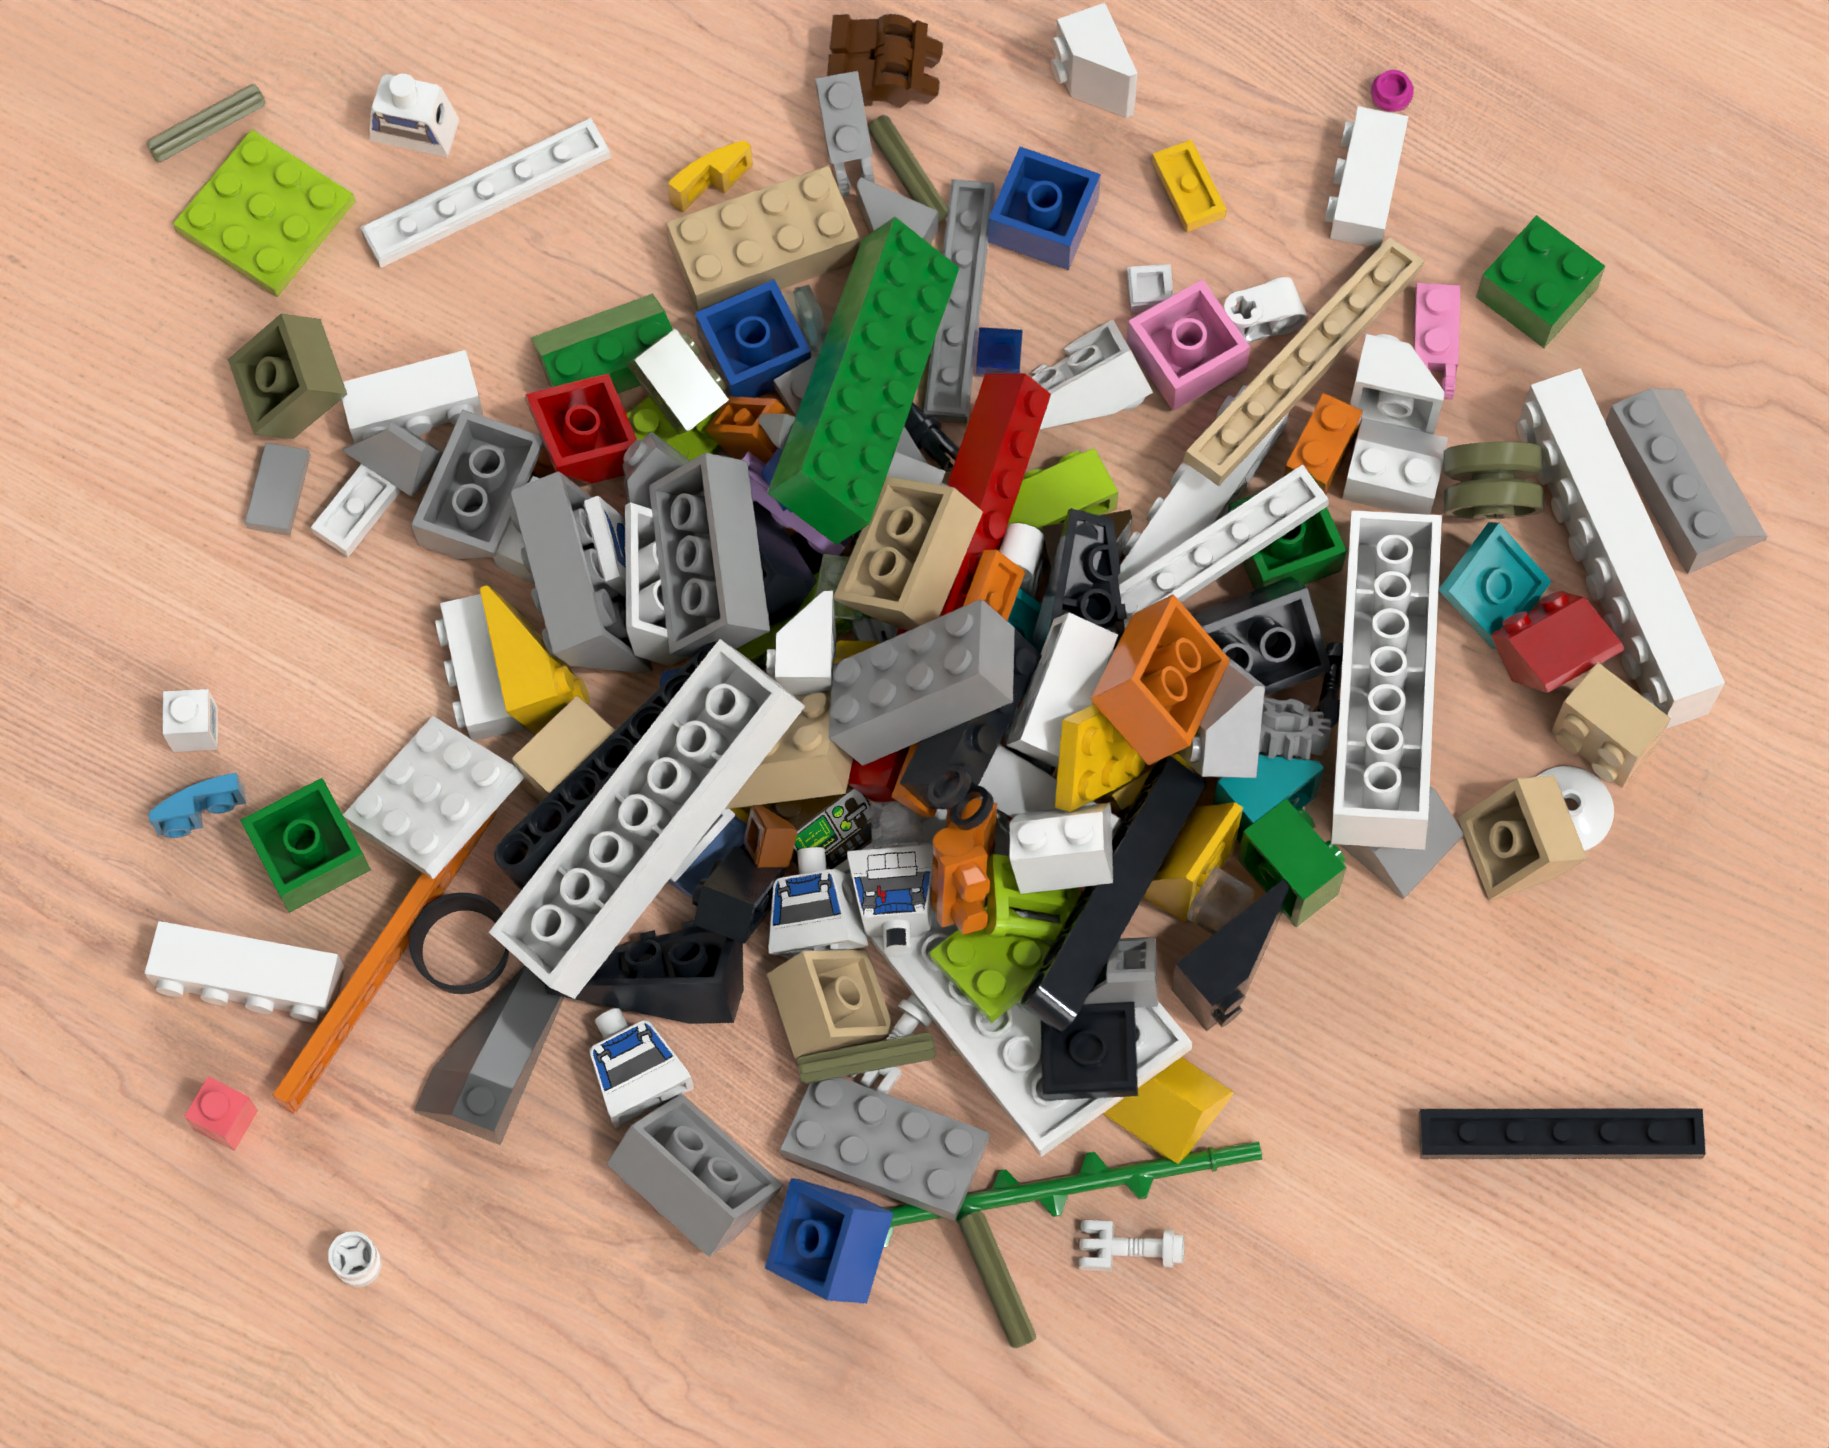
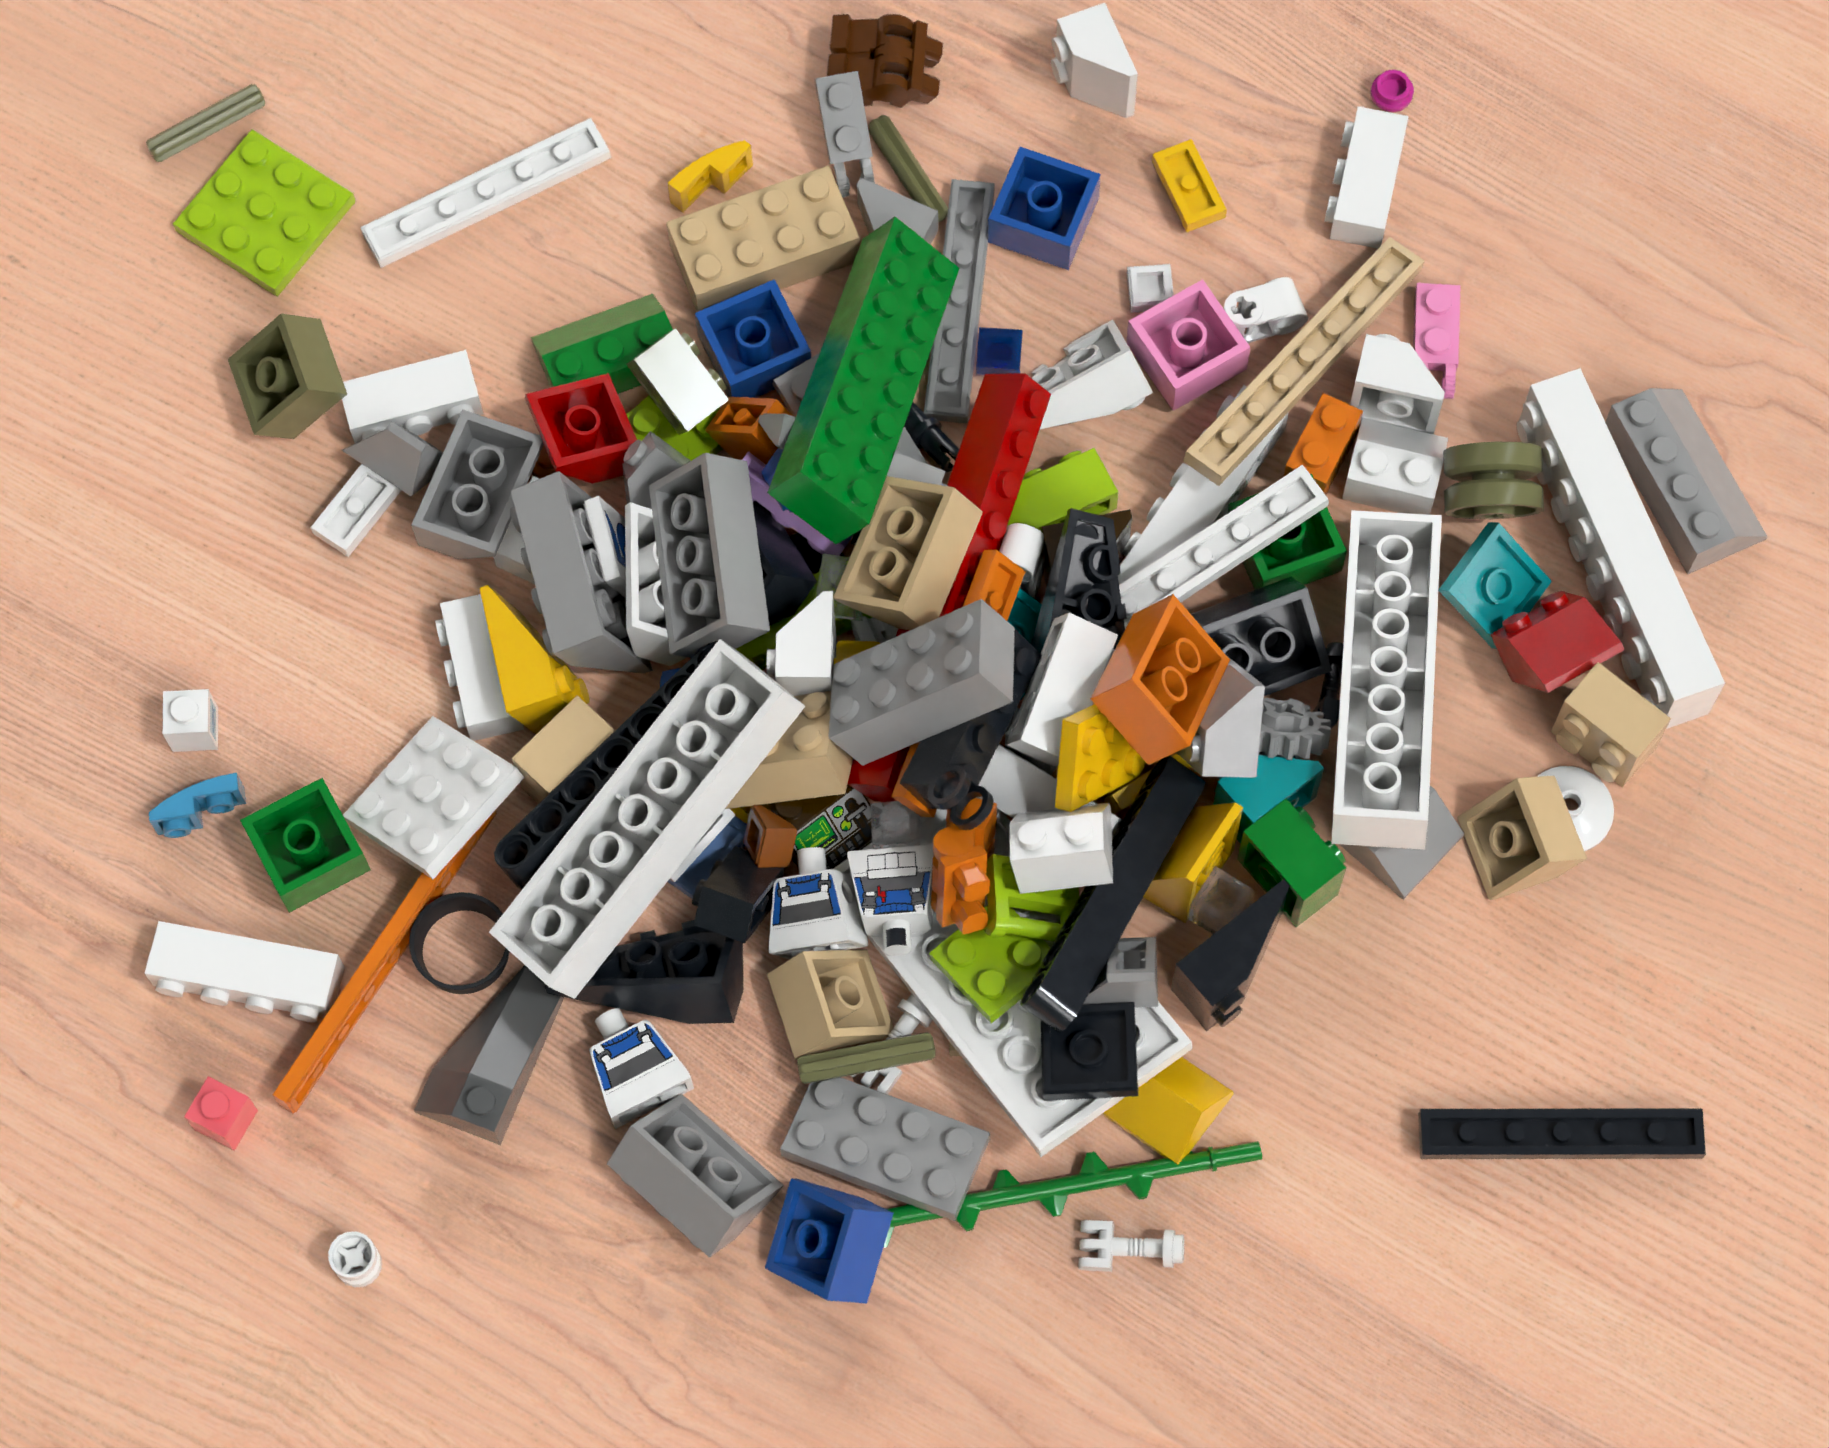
light grey tile [245,443,311,535] -> none
white torso [369,74,459,158] -> none
clear light blue tile [793,285,826,353] -> none
olive axle [959,1211,1036,1348] -> none
green brick [1476,215,1606,349] -> none

